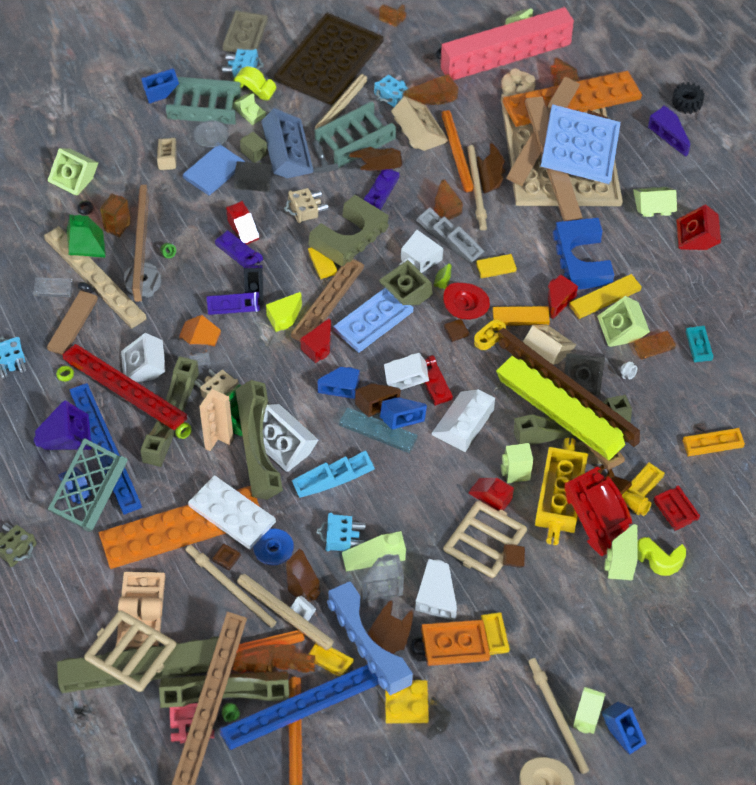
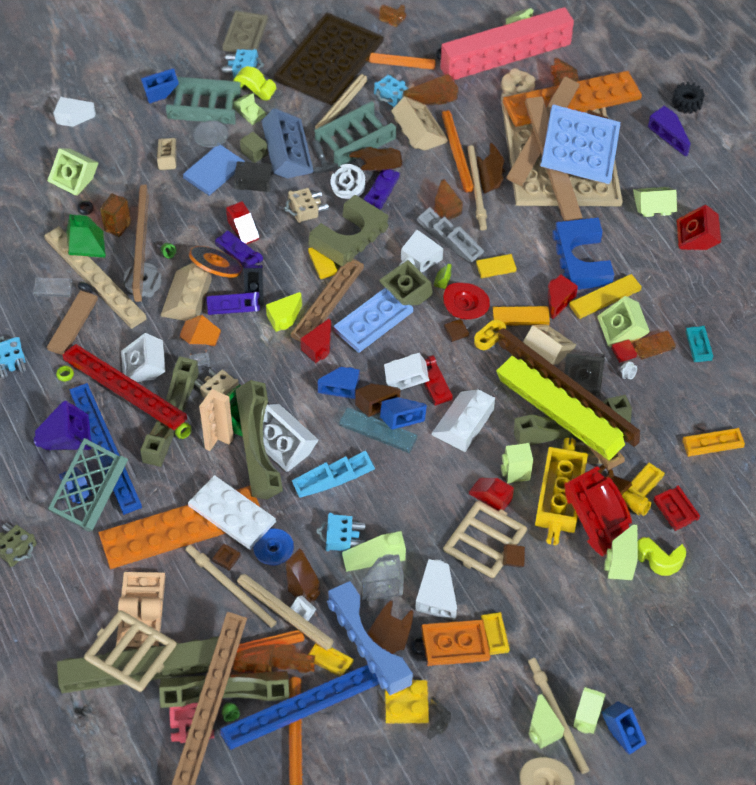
none -> white slope [54,97,96,127]
none -> tan slope [161,263,212,321]
none -> piece [189,246,242,278]
none -> white cone [331,164,365,199]
none -> orange axle [369,53,436,70]
none -> yellowish green slope [529,694,564,749]
none -> red tile [611,339,637,363]

